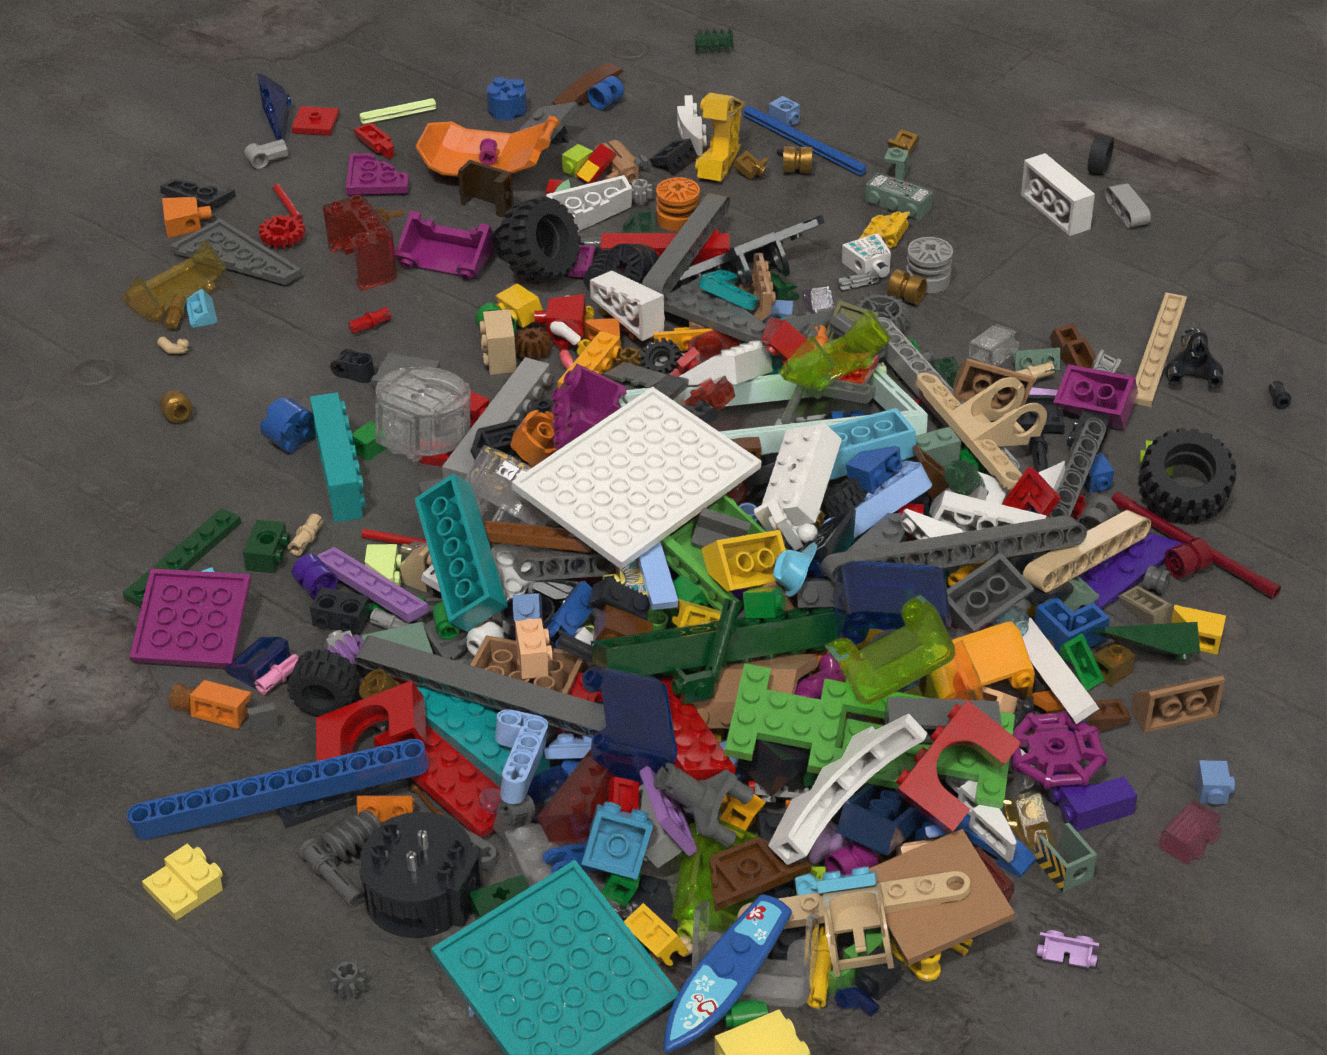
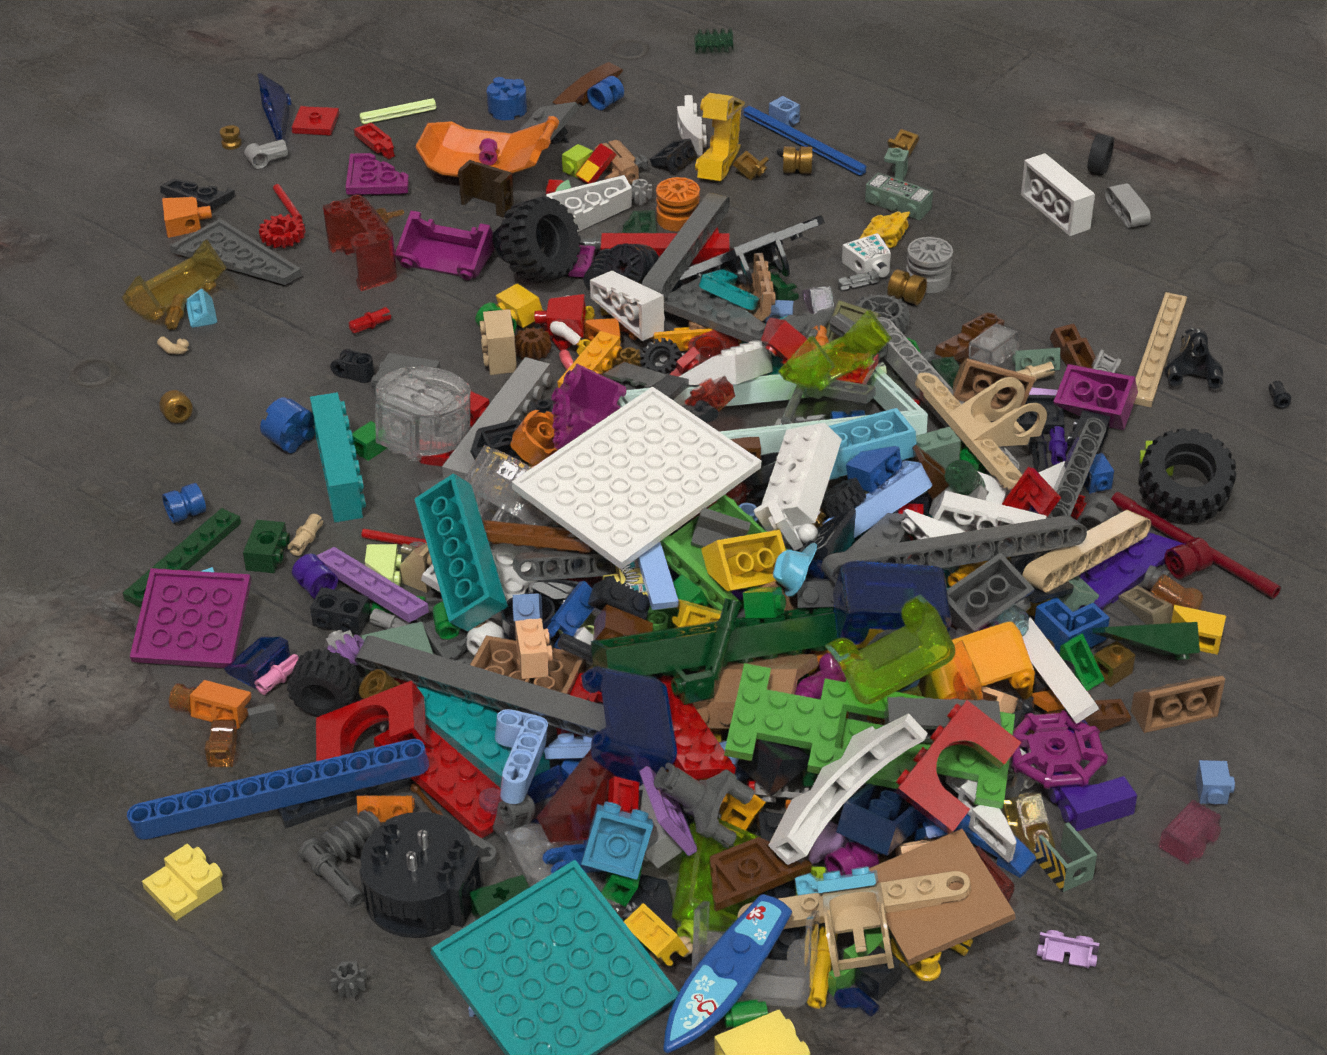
none -> blue wheel [162,483,206,524]
none -> clear orange leg [205,719,237,767]
none -> pearl gold wheel [220,125,242,150]
none -> reddish brown slope [934,312,1005,363]
none -> dark purple pin [1049,426,1068,465]
none -> clear orange piece [1151,574,1204,610]

